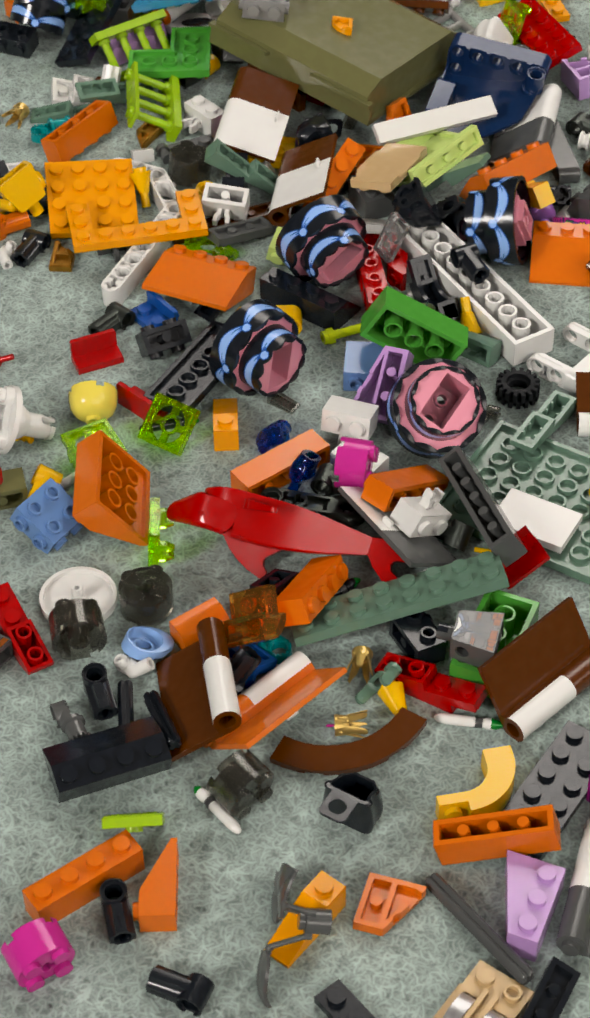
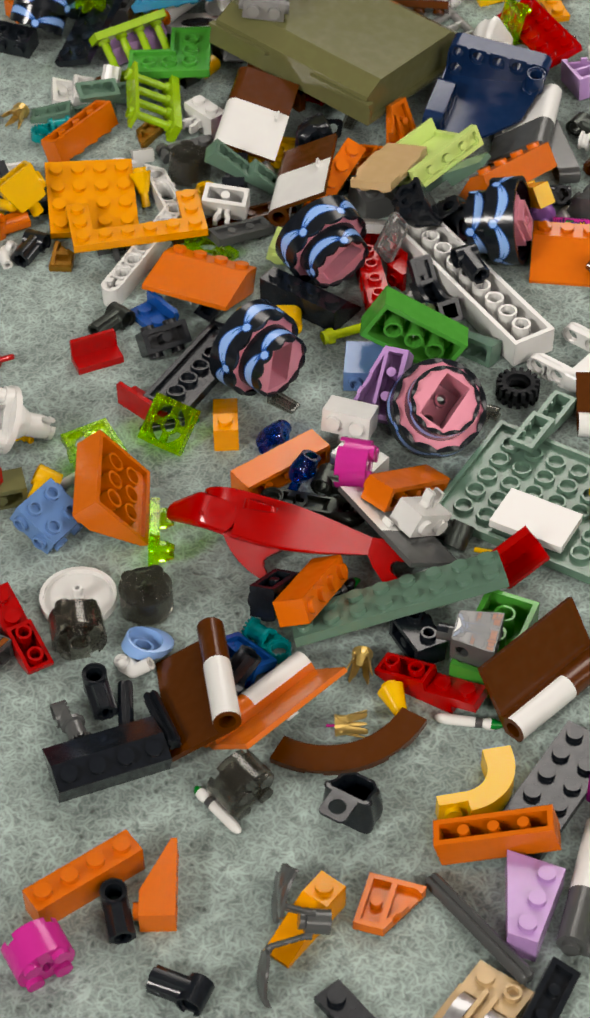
light yellow cylinder [68,380,118,426] -> none
lime plate [101,811,165,833] -> none
orange brick [169,597,234,650] -> none
clear orange brick [223,584,286,649] -> none
light orange tile [331,16,353,36] -> none
sand green cap [355,662,402,705] -> none
white tile [372,95,498,146] -> none
dark grey brick [438,445,528,568] -> none
yellow cone [460,296,482,334] -> none

